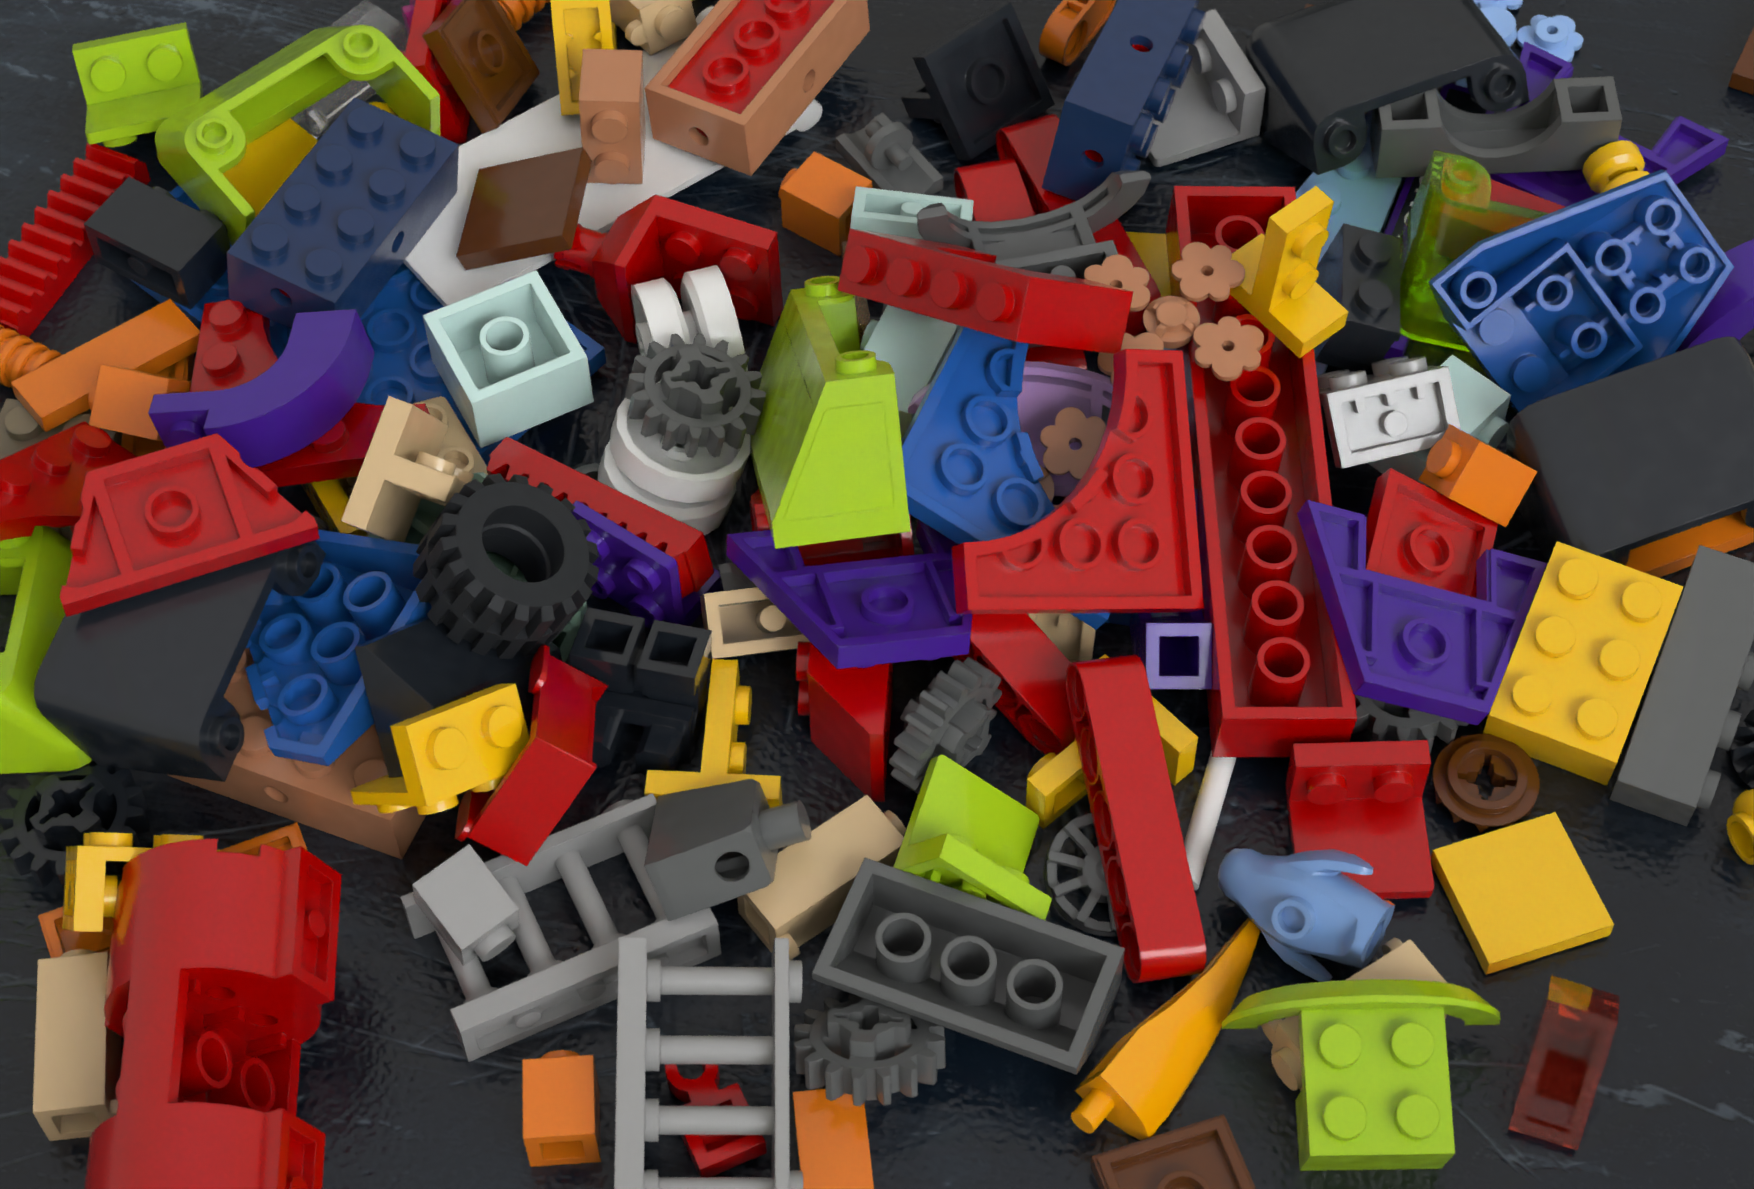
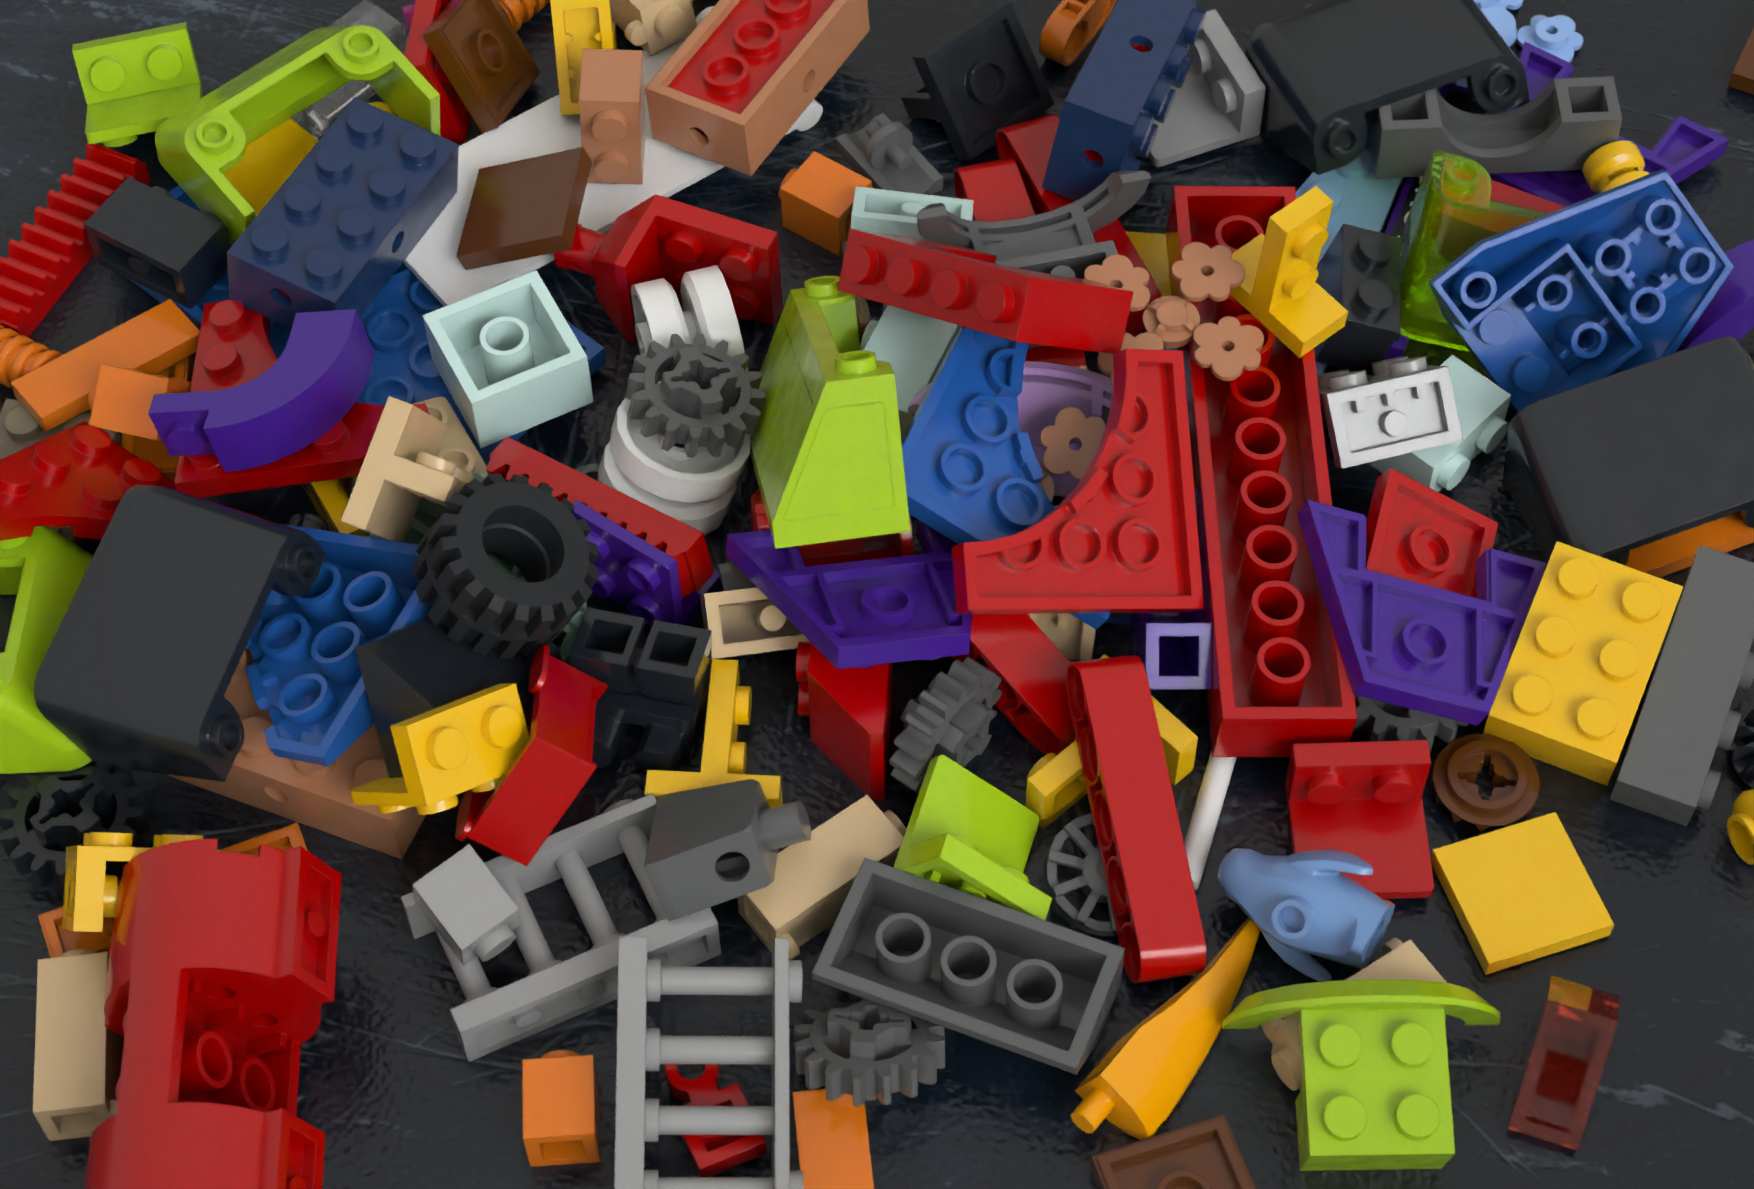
red wing [60,433,320,617] -> none
orange brick [1418,424,1538,527] -> none

